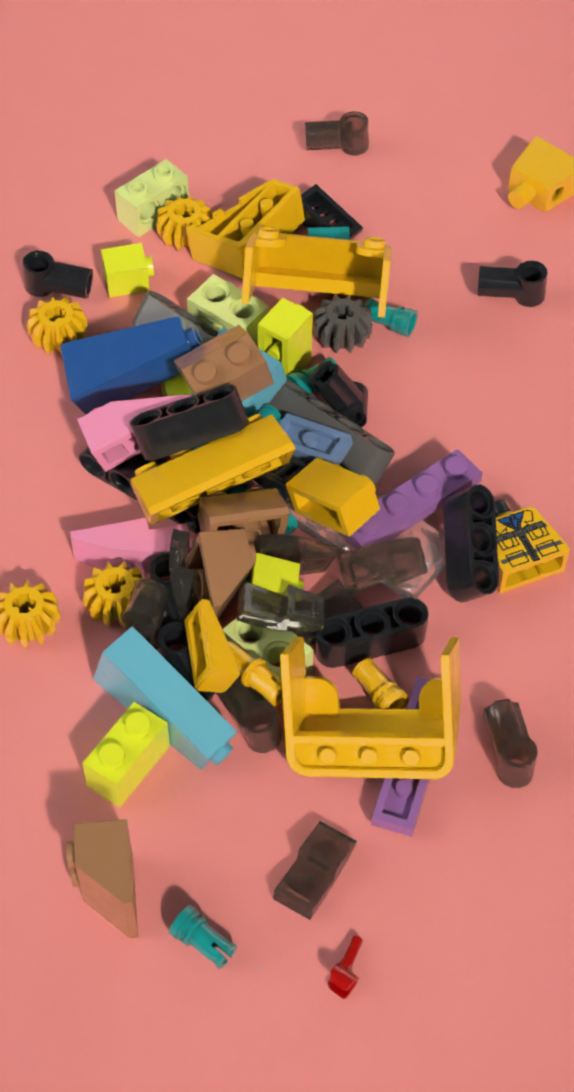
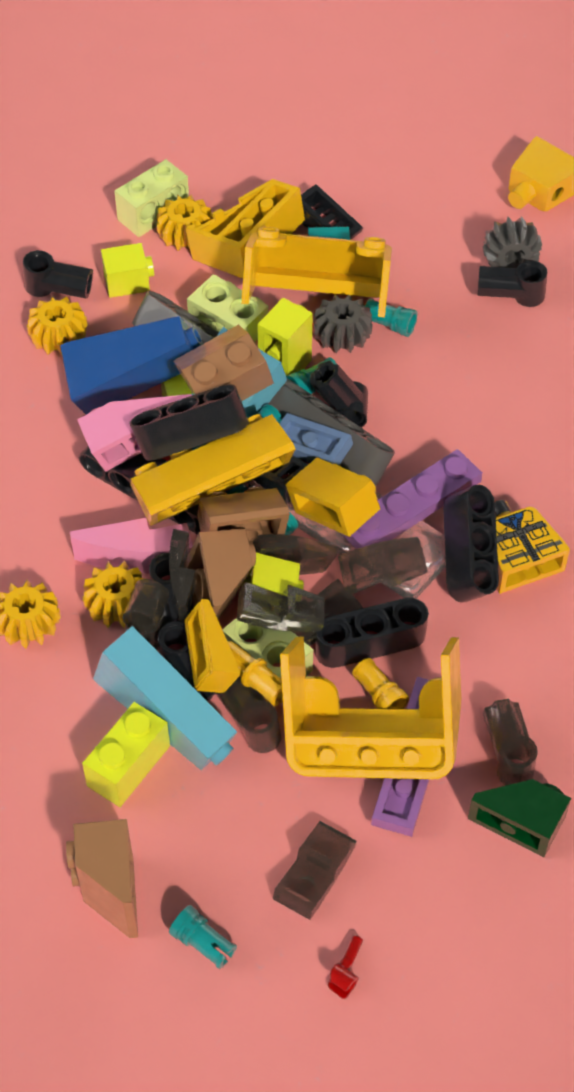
clear smoke piece [305,111,369,156] -> none
none -> dark green slope [468,779,571,857]
none -> dark grey gear [483,217,542,268]

